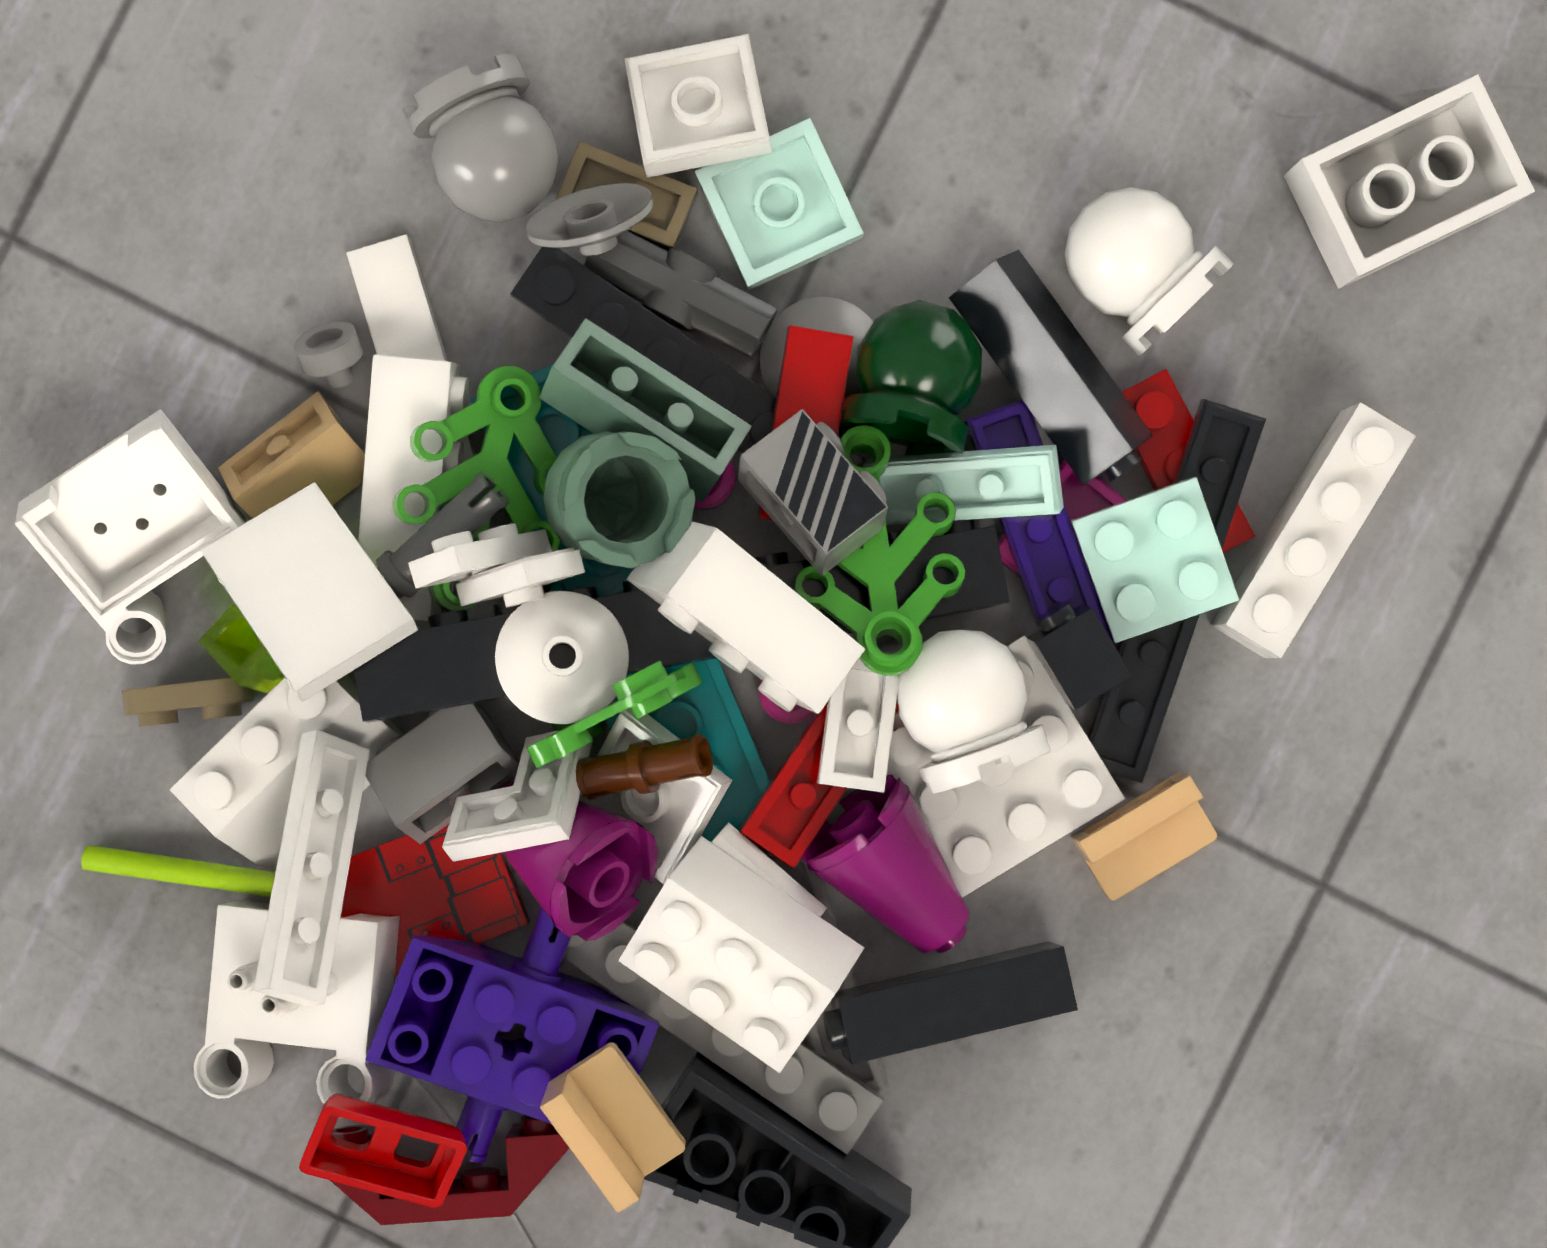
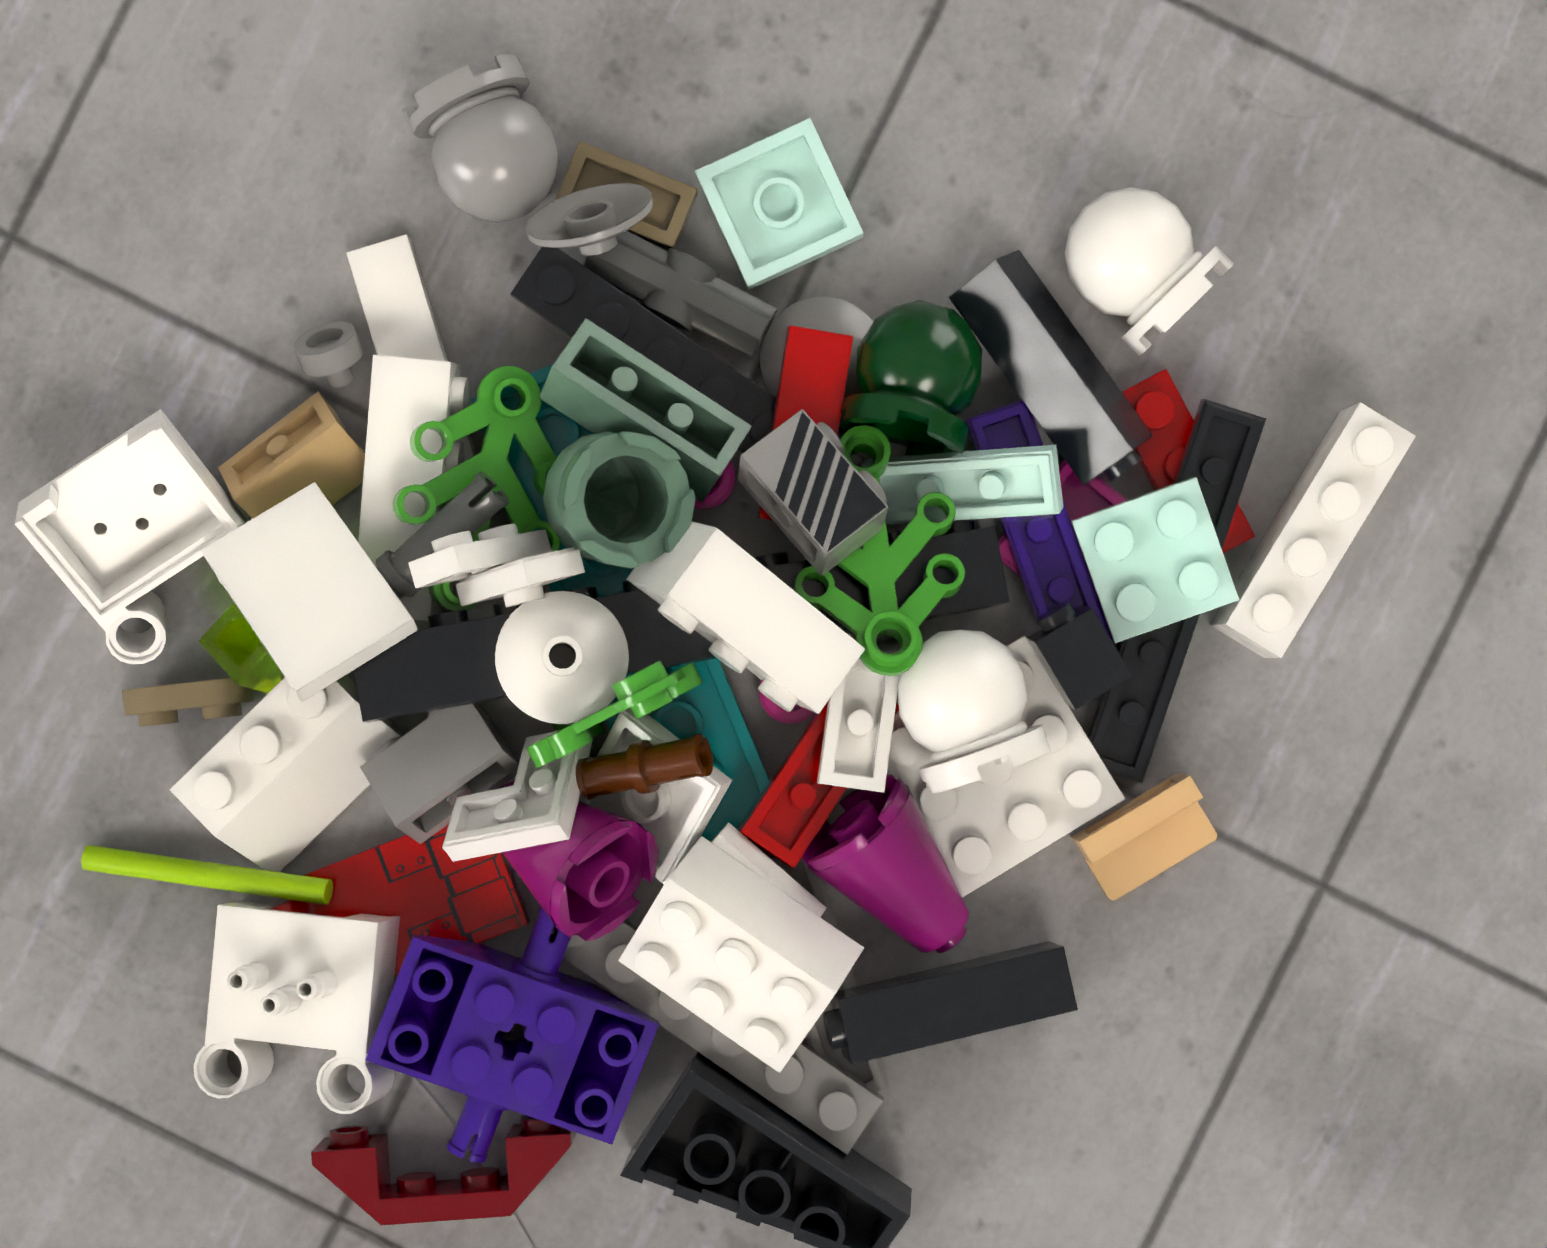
white plate [253,729,370,1007] -> none
red piece [299,1093,467,1208] -> none
tan panel [540,1043,686,1213] -> none
white tile [624,34,772,178] -> none
white brick [1284,74,1535,289] -> none

